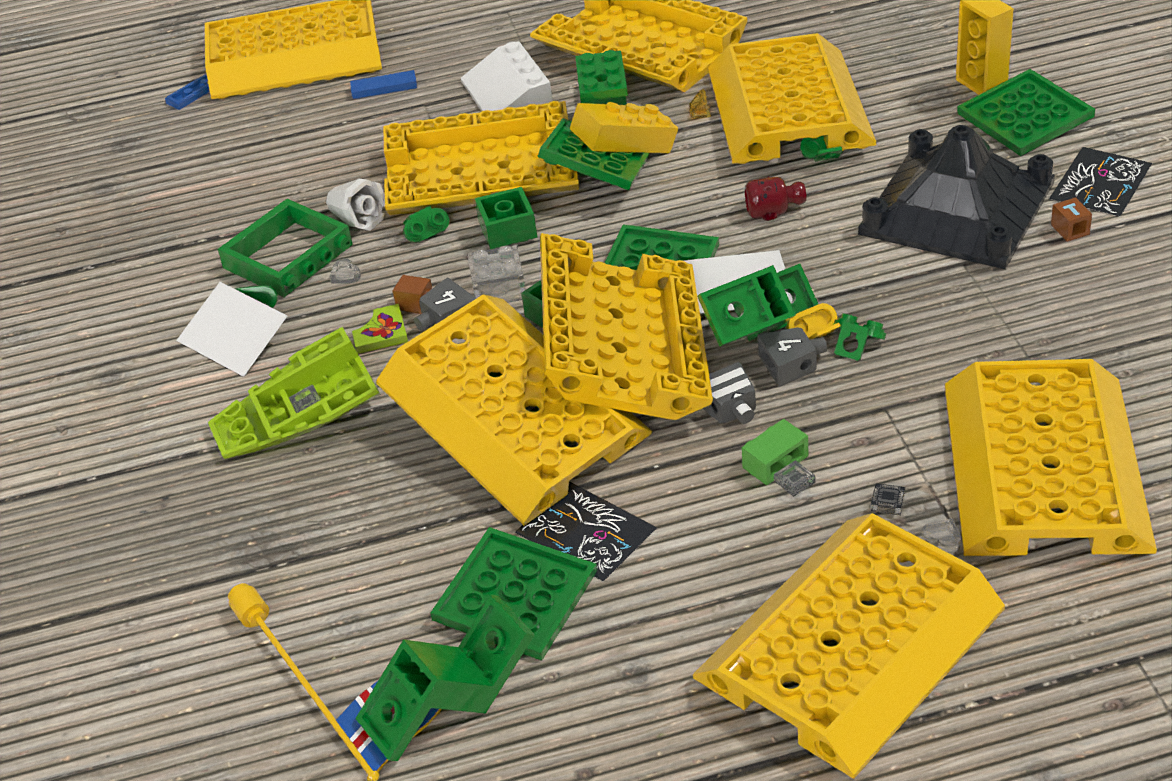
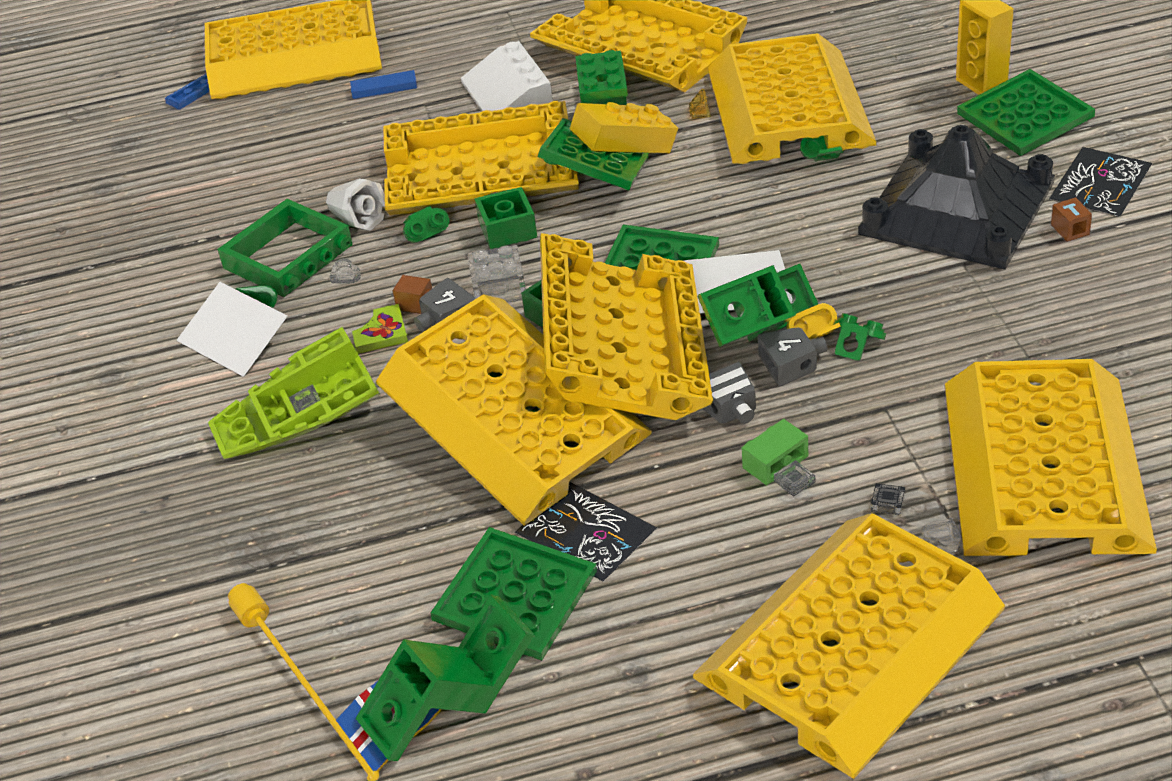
dark red piece [745,176,807,221] -> none

